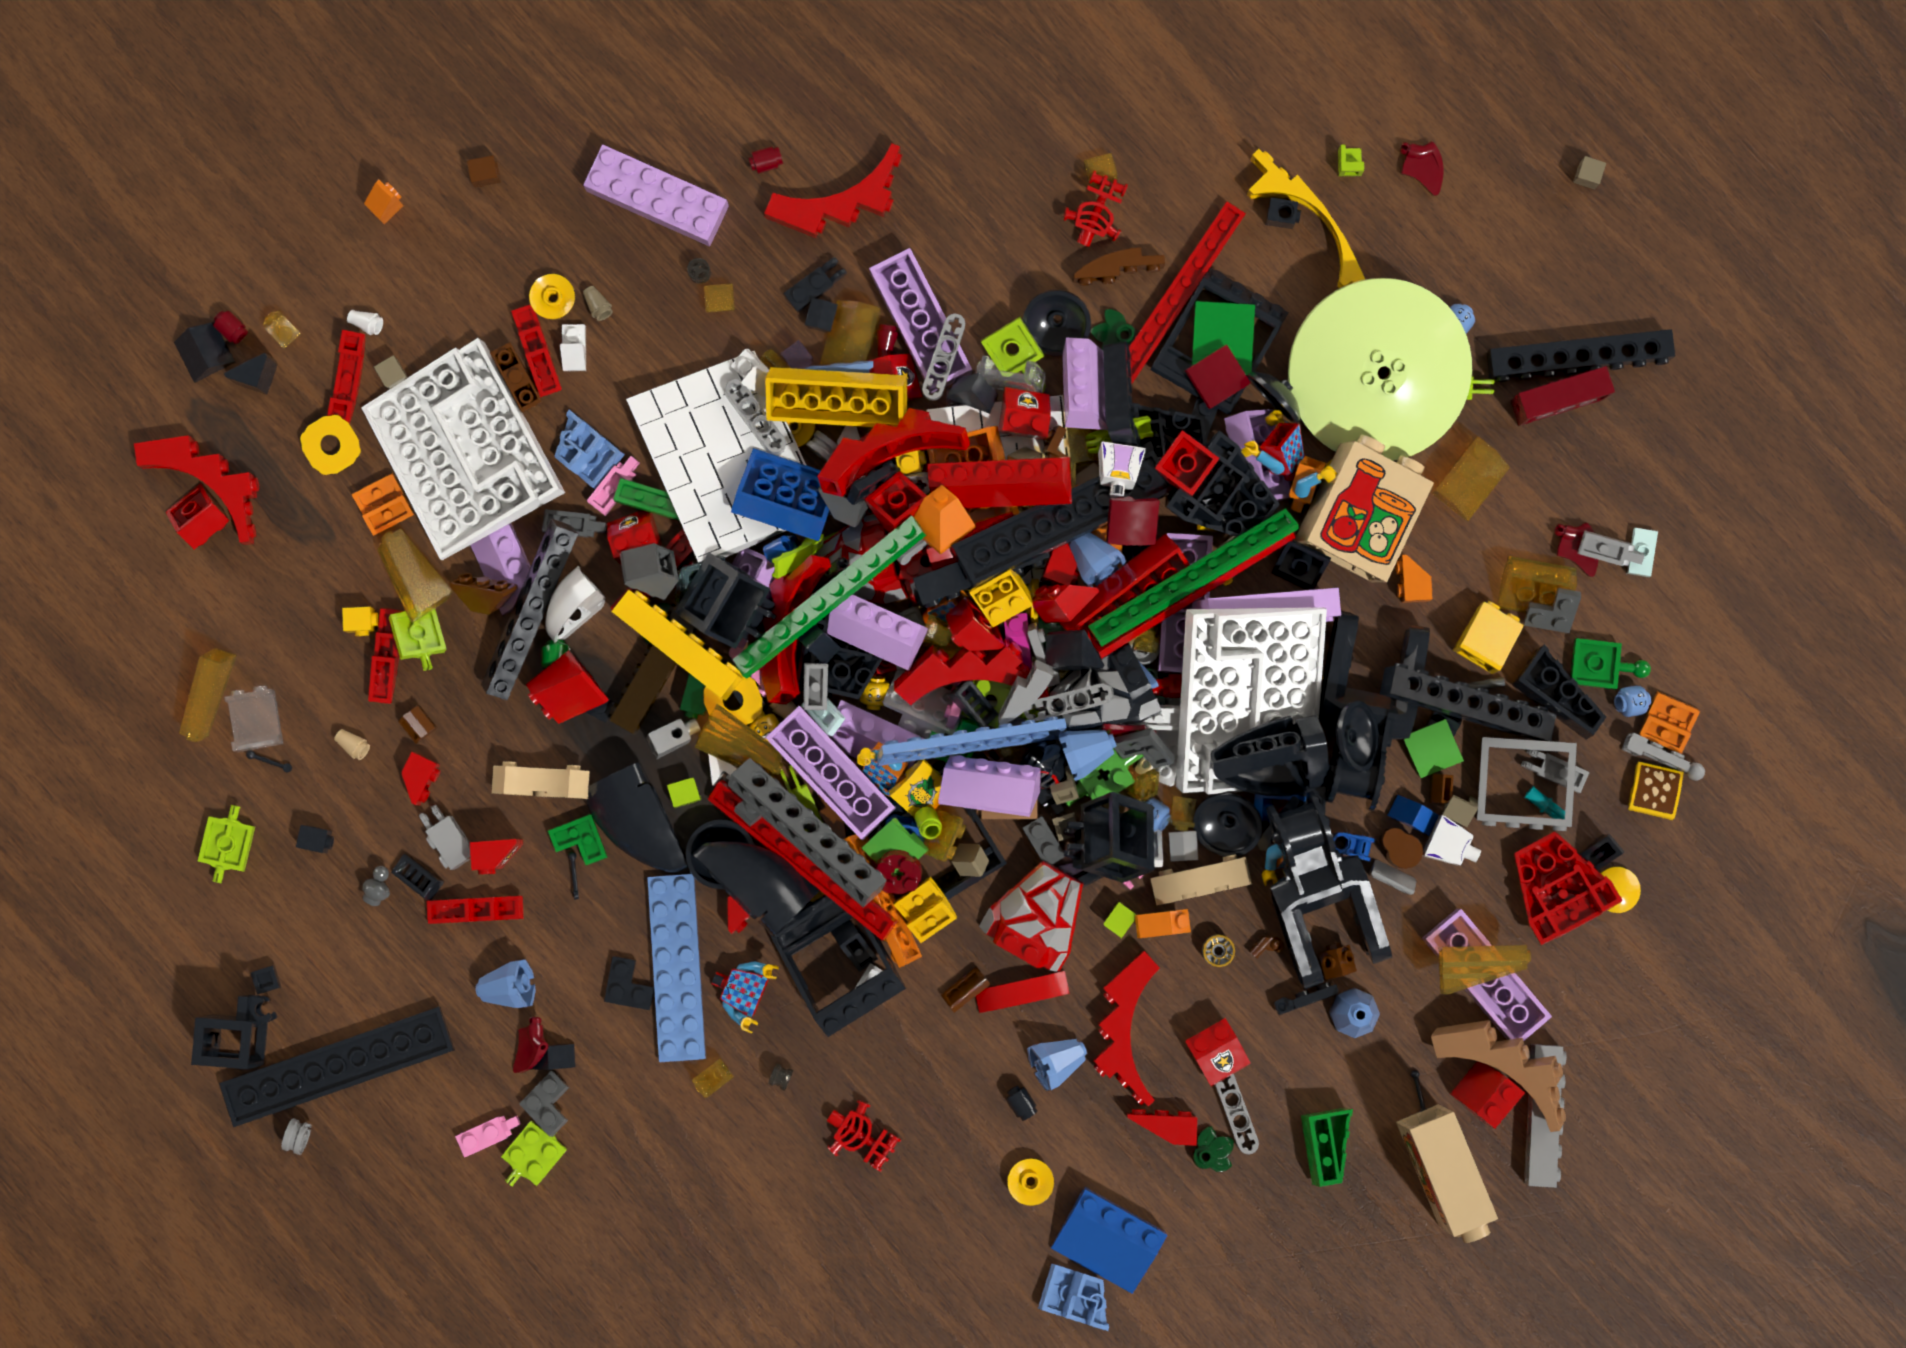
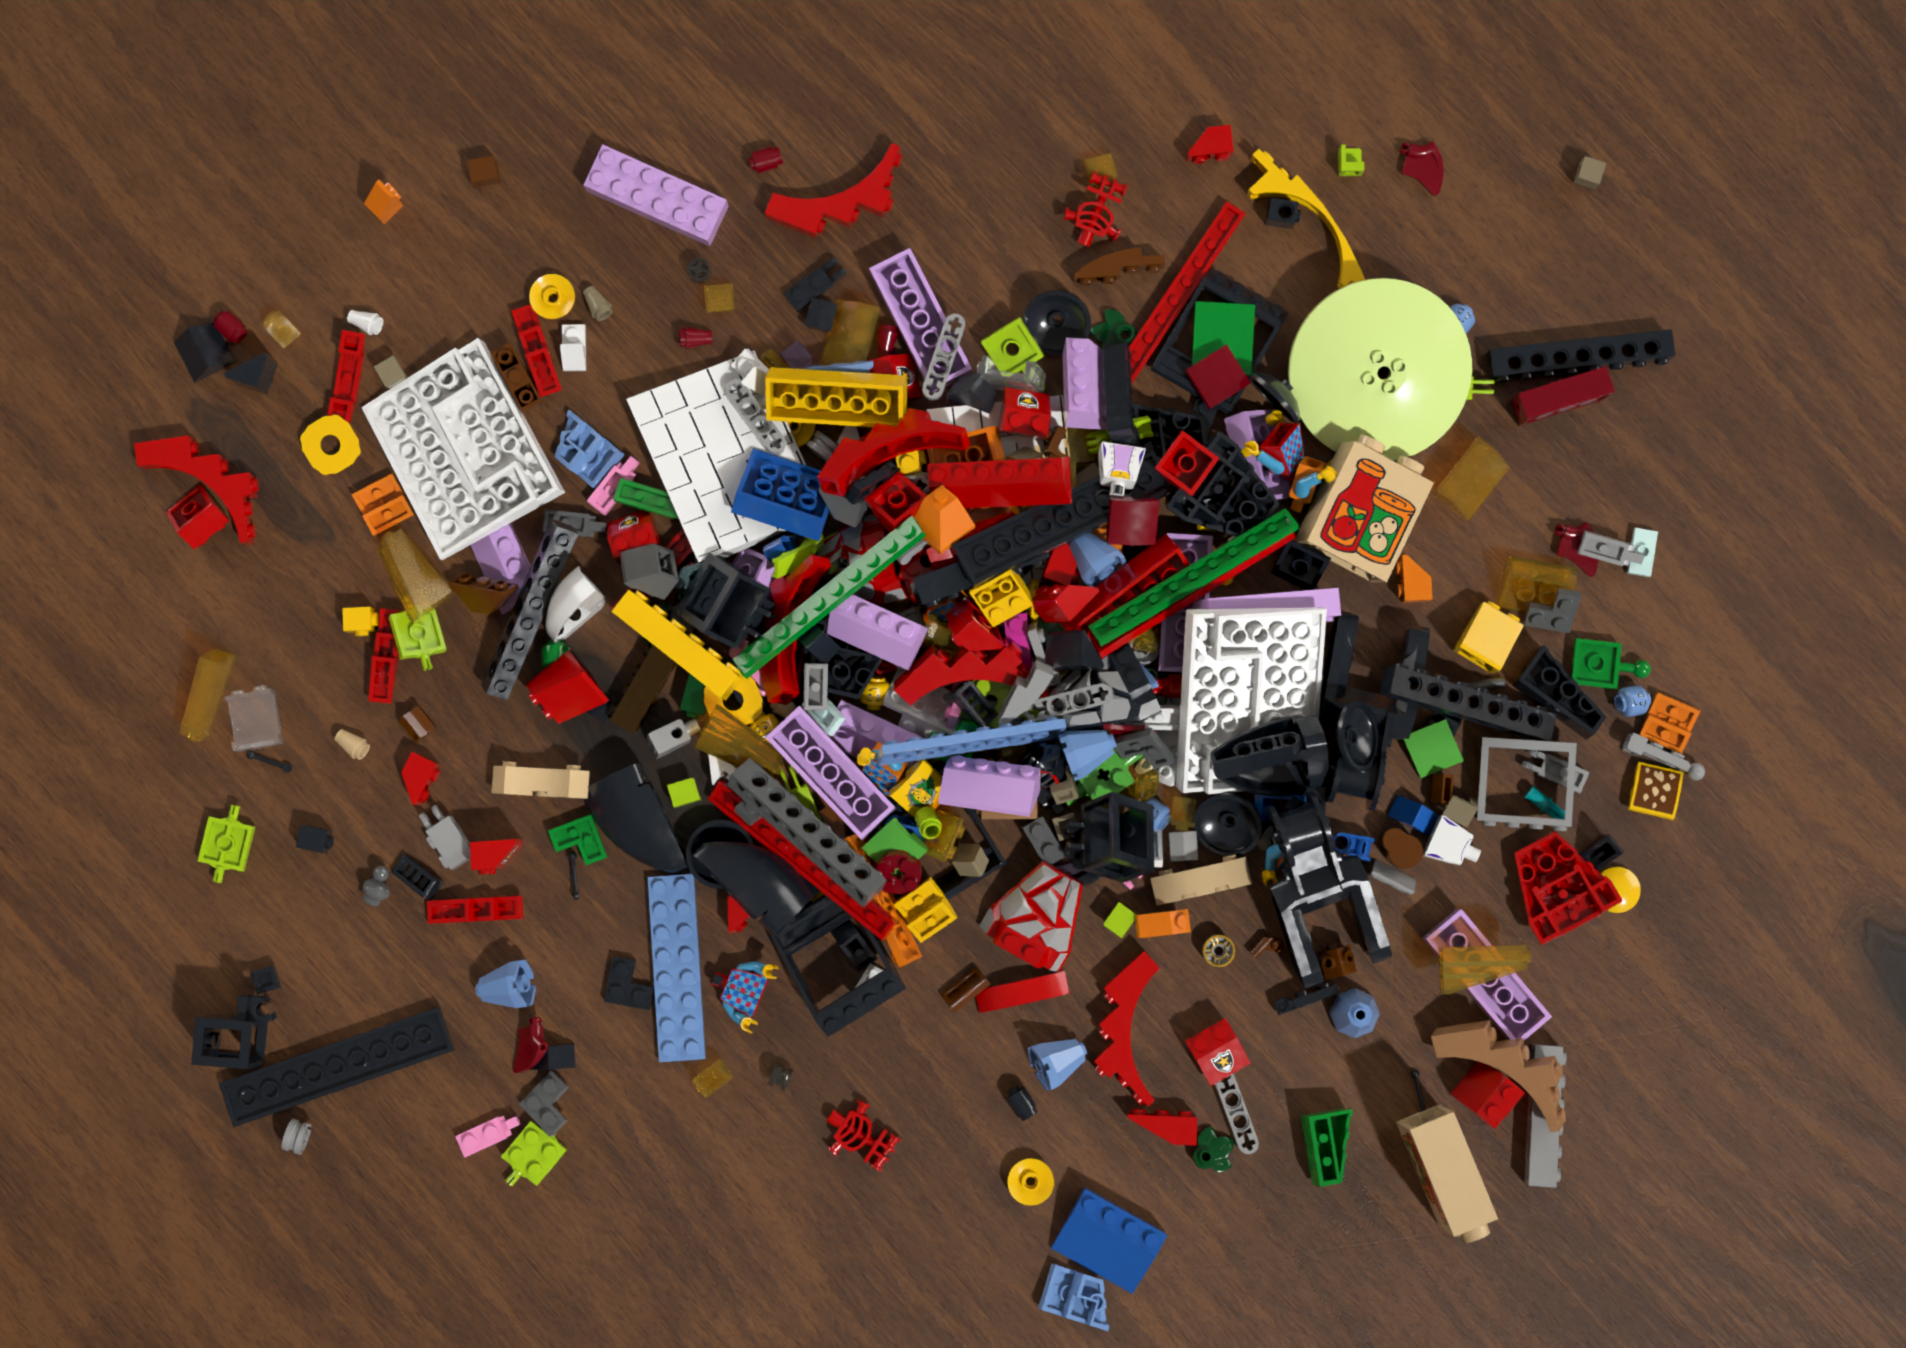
none -> dark red cone [679,327,712,349]
none -> red slope [1186,125,1234,164]

